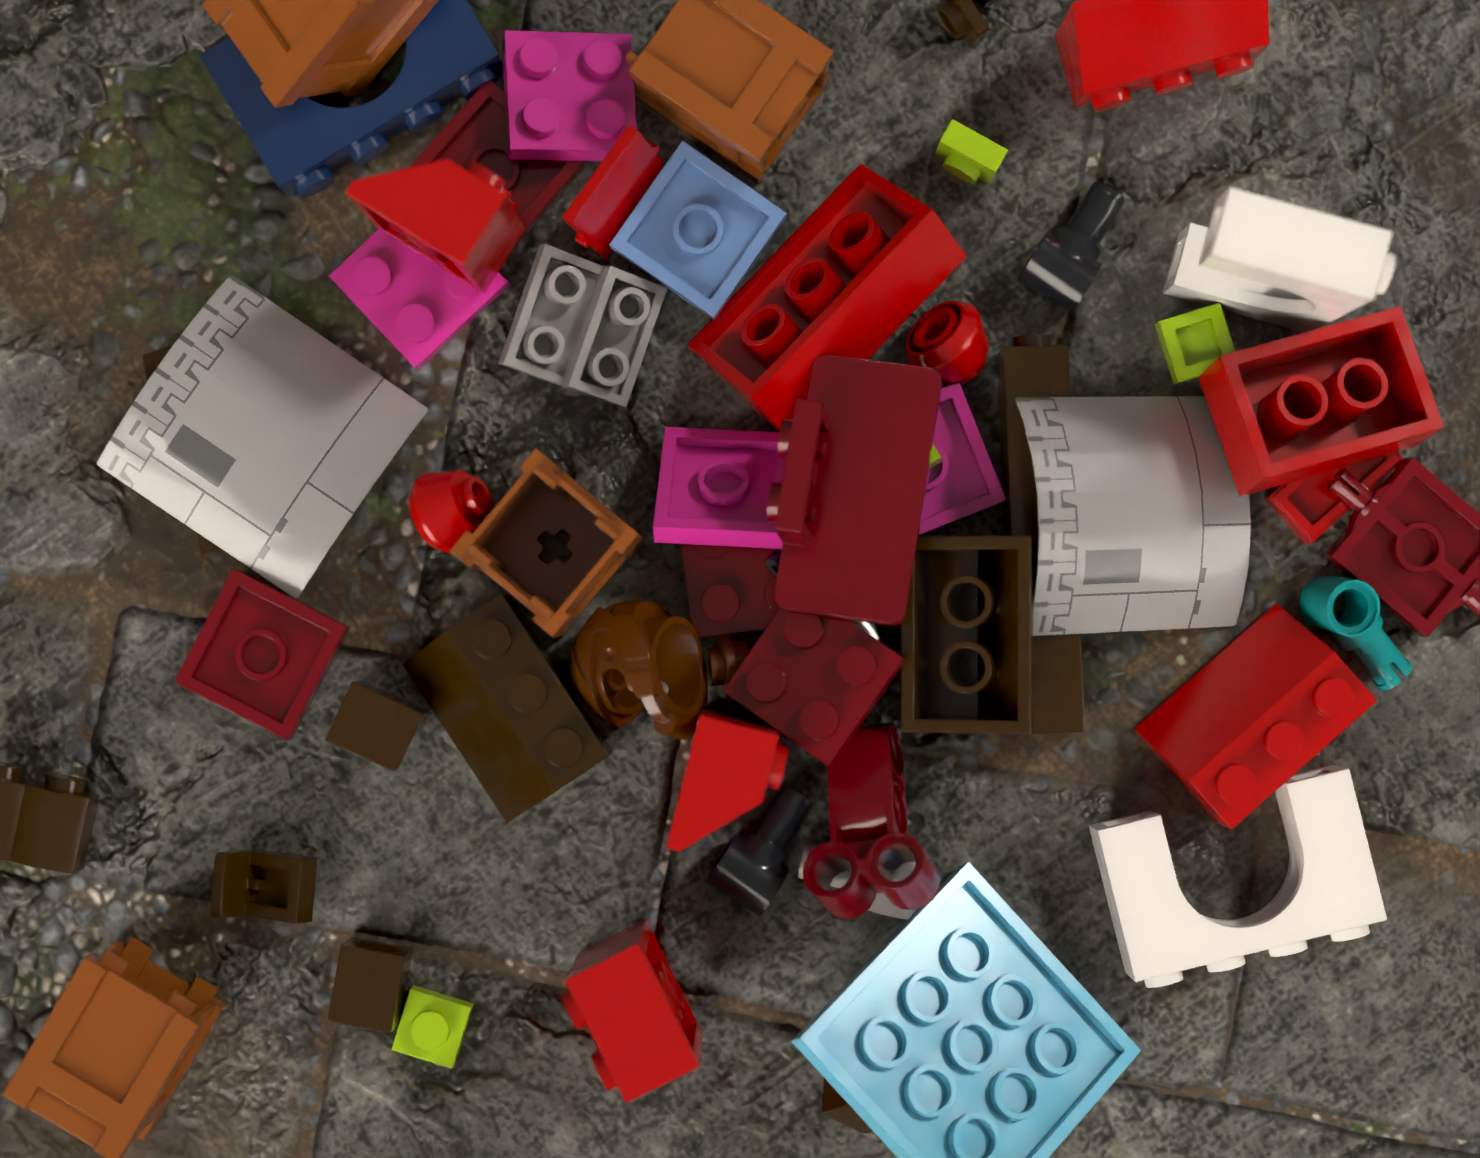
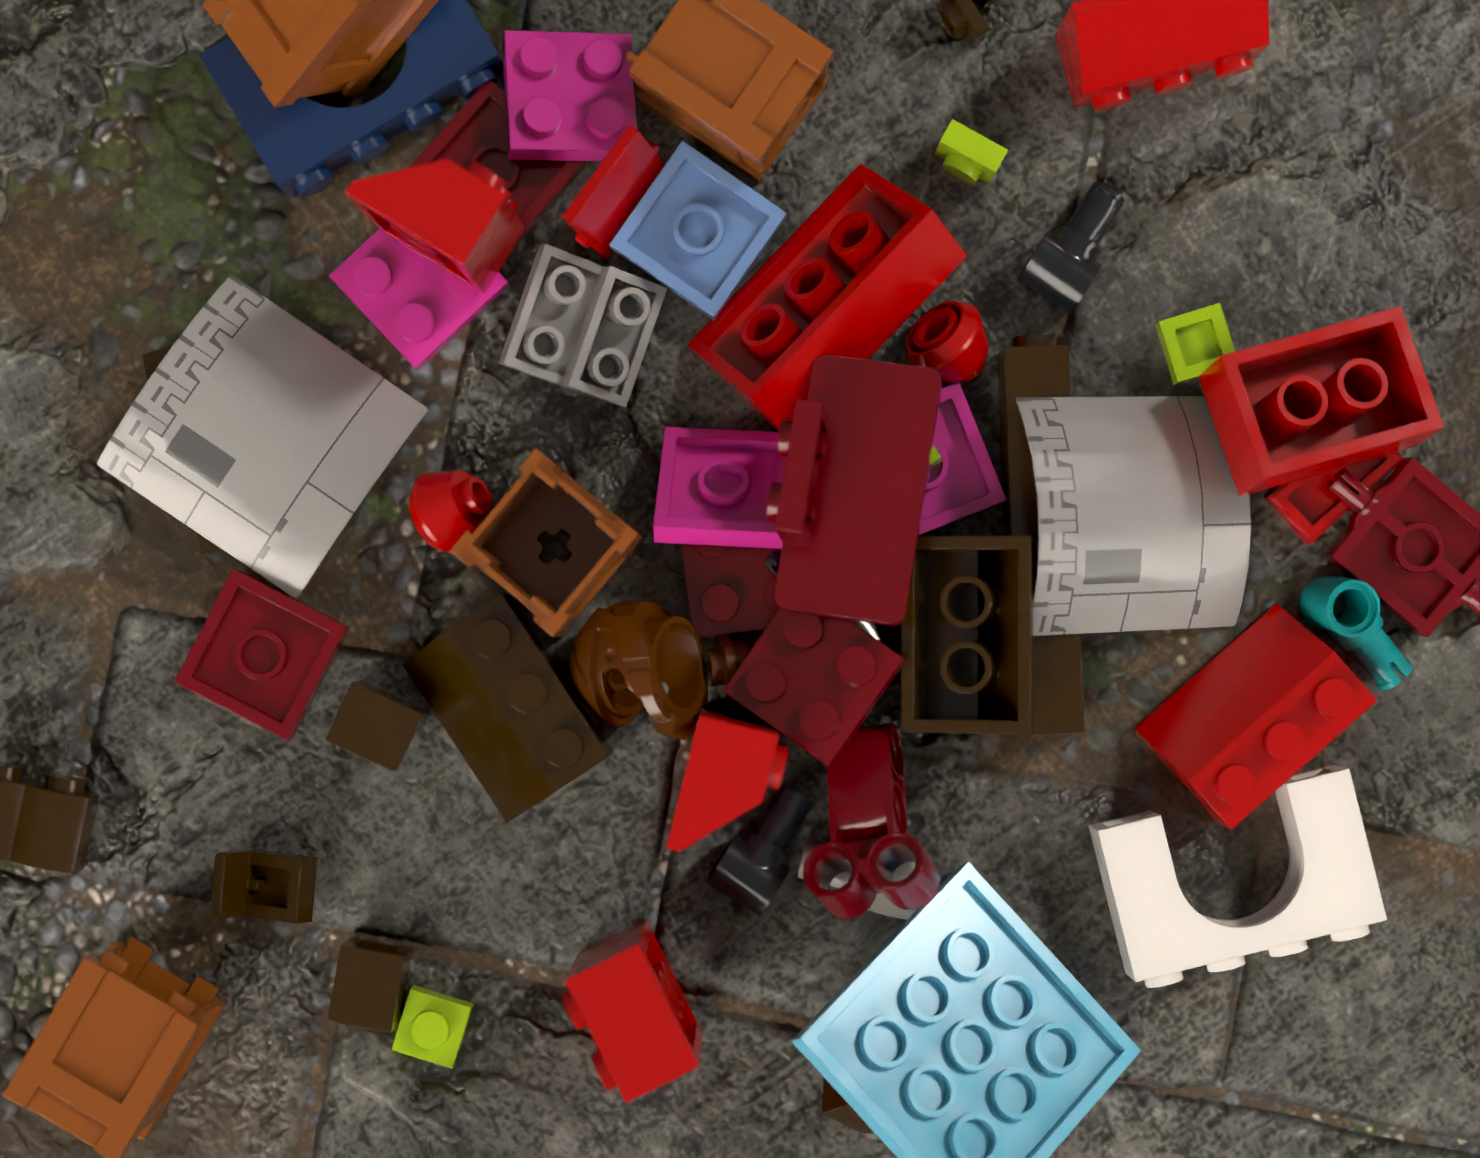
white arch [1162,187,1395,332] -> none

